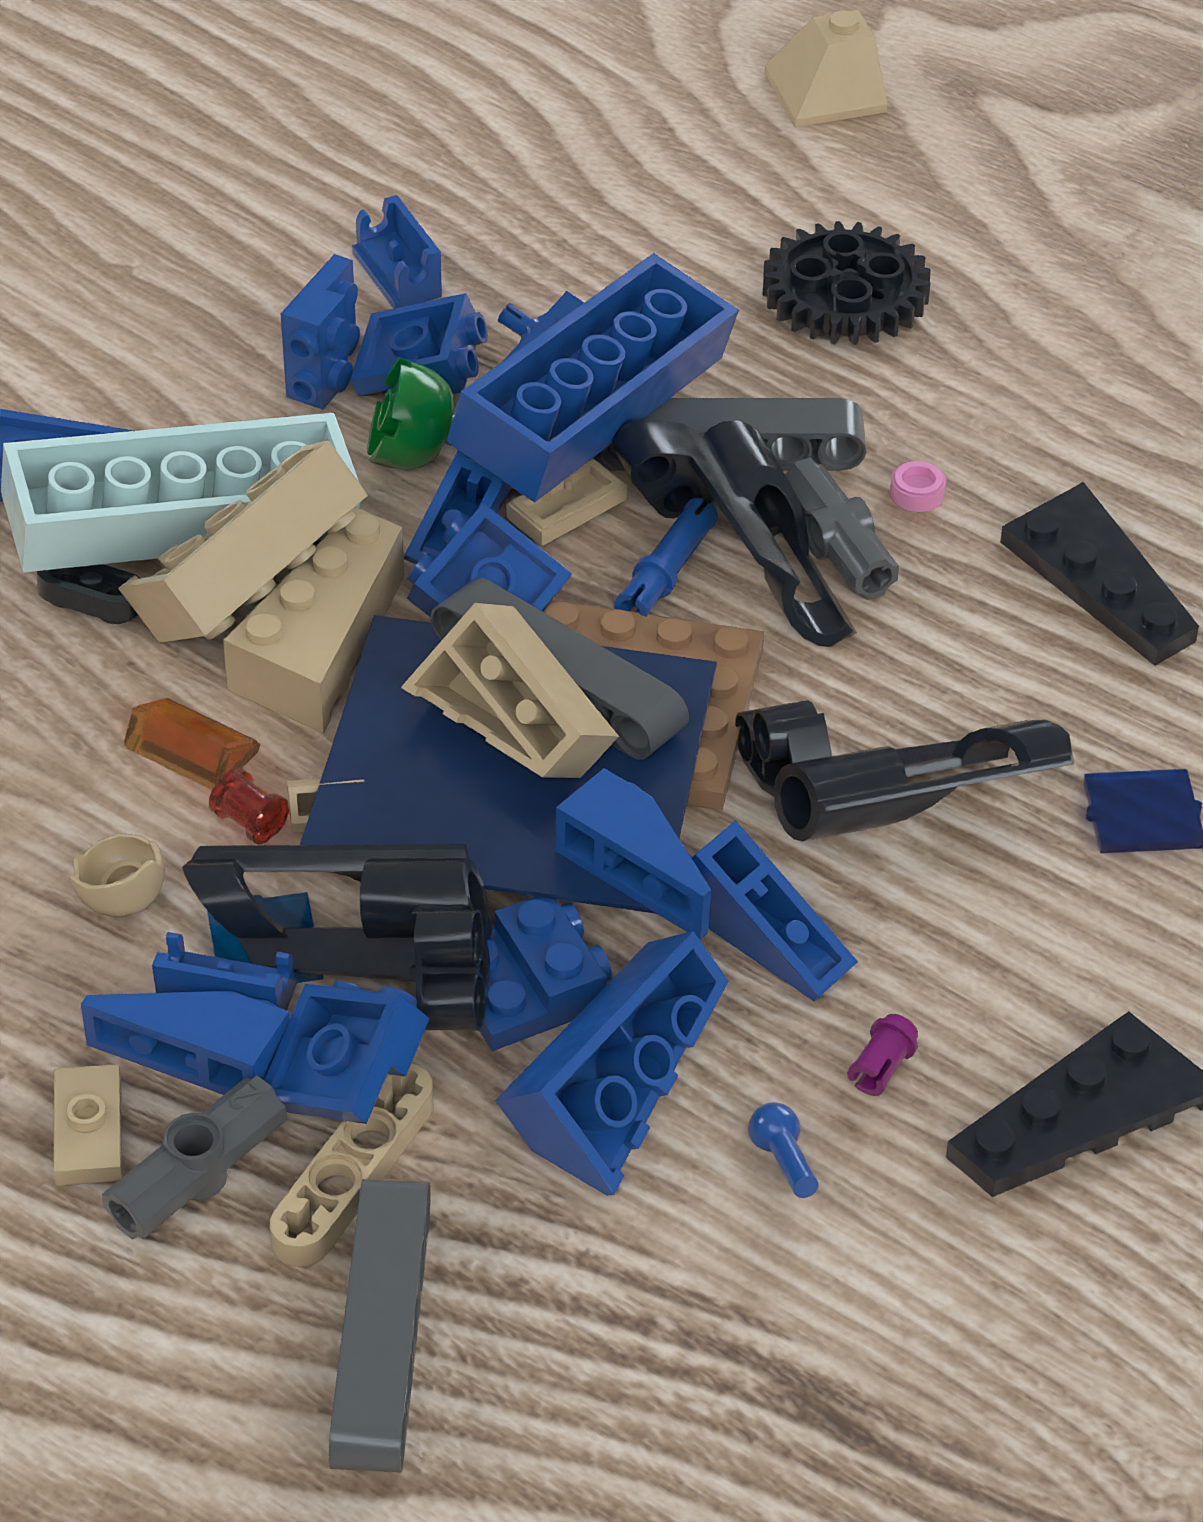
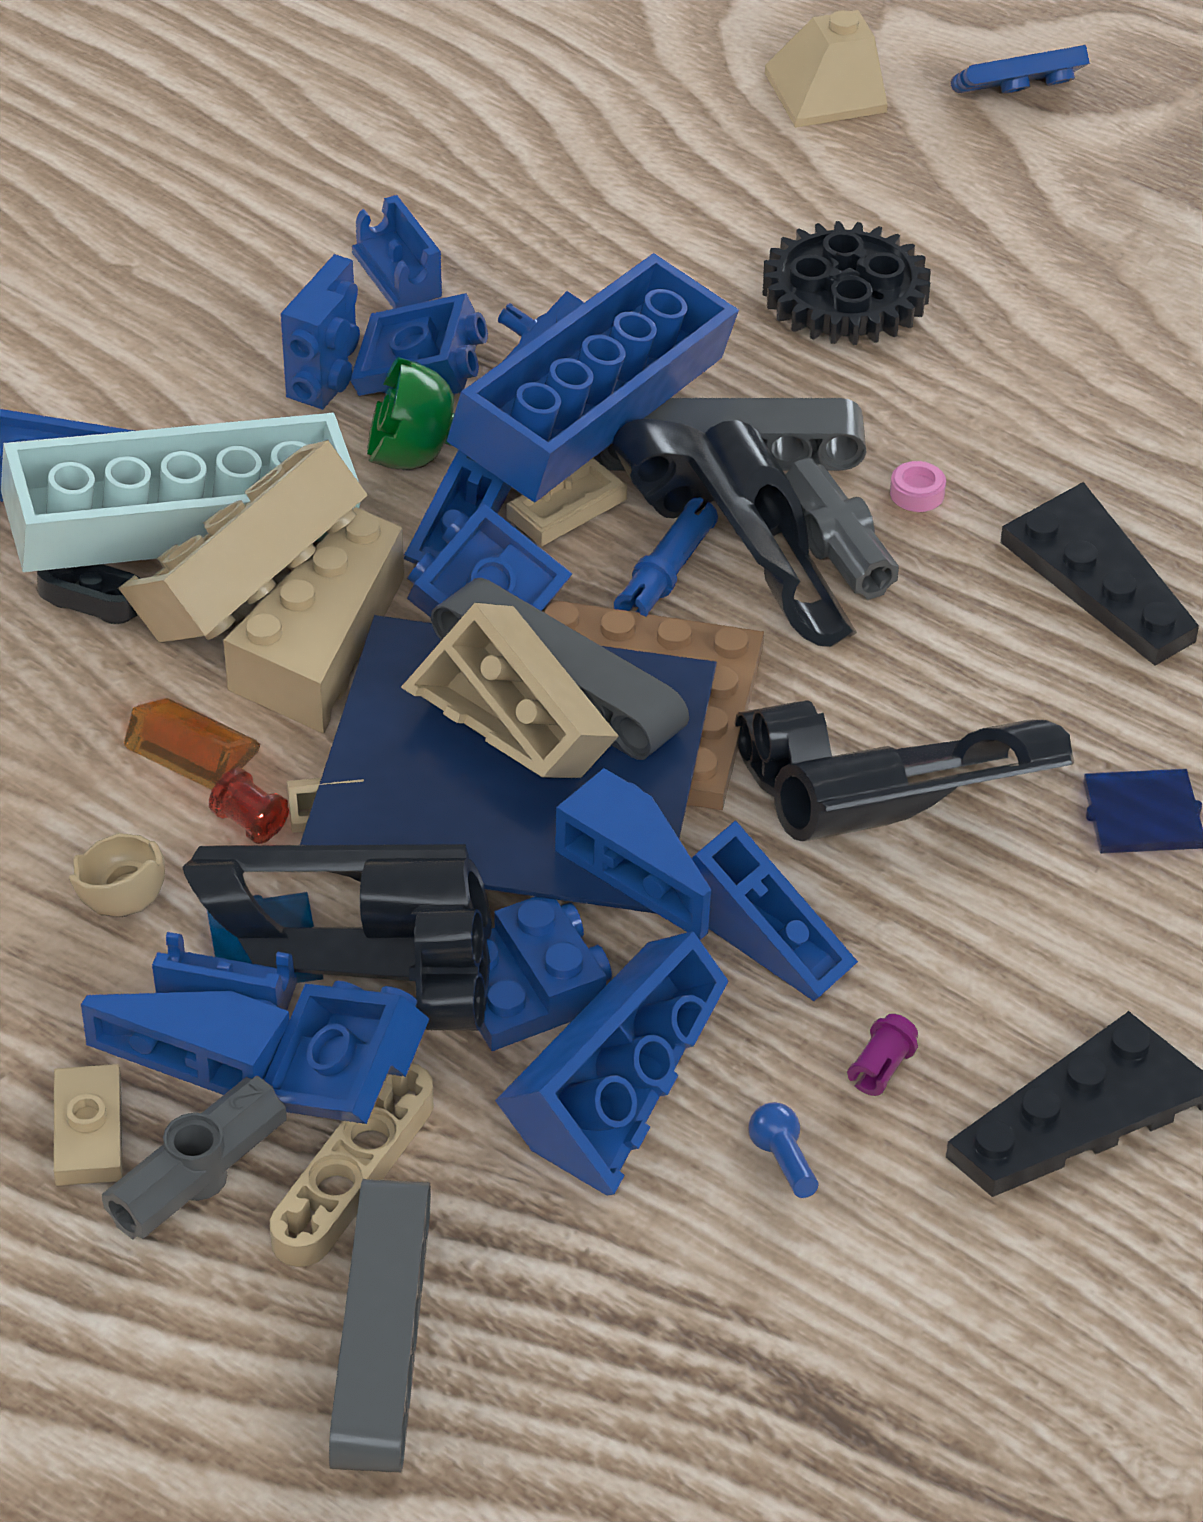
none -> blue hinge [951,45,1090,94]

